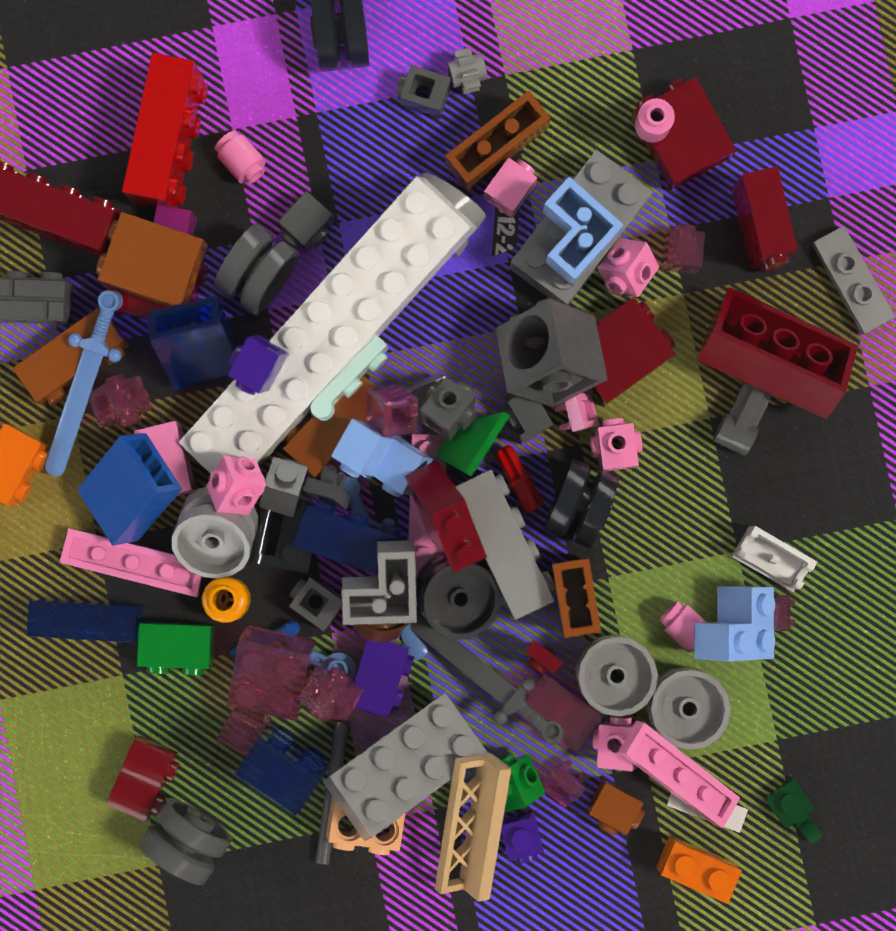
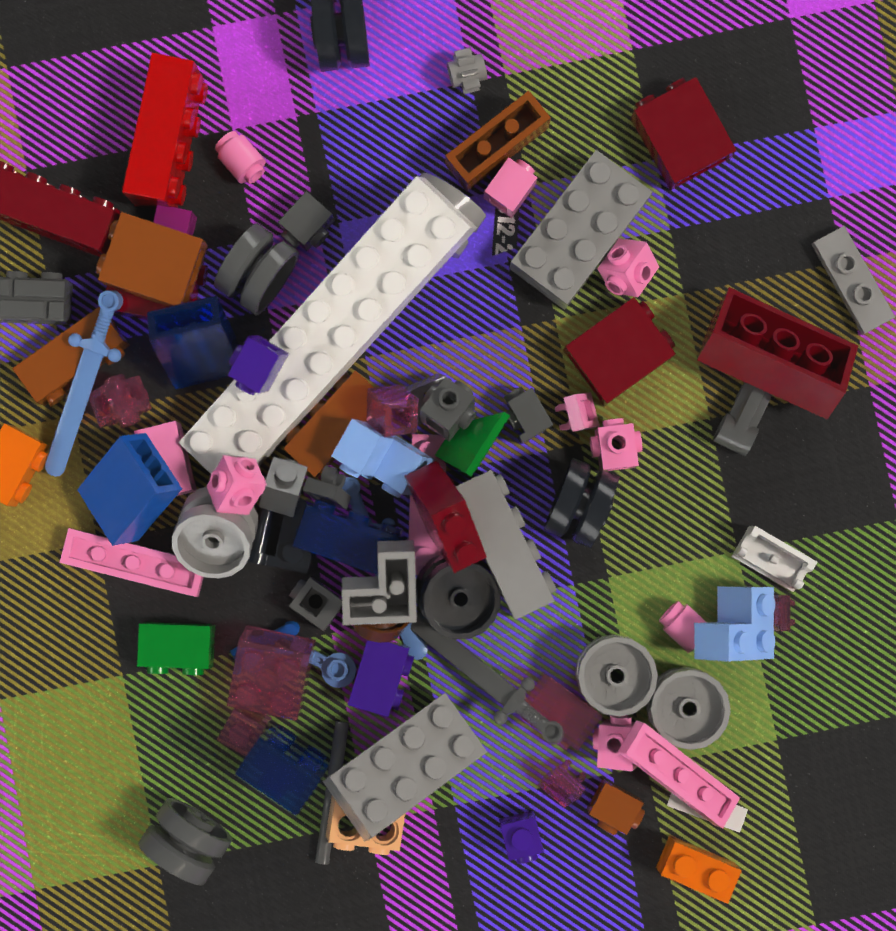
clear blue brick [27,599,144,643] -> none
dark red brick [106,735,180,822] -> none
light orange head [202,576,251,623] -> none
clear pink brick [298,667,364,722] -> none
light aqua plate [311,335,388,421] -> none
dark grey brick [396,65,451,119] -> none
tan fence [435,753,511,902] -> none
dark grey brick [495,298,608,407] -> none
red axle [495,445,545,515] -> none
green brick [498,753,546,813] -> none
dark red plate [525,640,563,675] -> none
light blue brick [543,177,624,286] -> none
dark orange brick [551,558,601,638] -> none
bright pink brick [635,99,675,143] -> none
clear pink brick [662,224,705,274] -> none
dark red brick [731,166,798,273] -> none
dark green plate [763,778,823,844] -> none

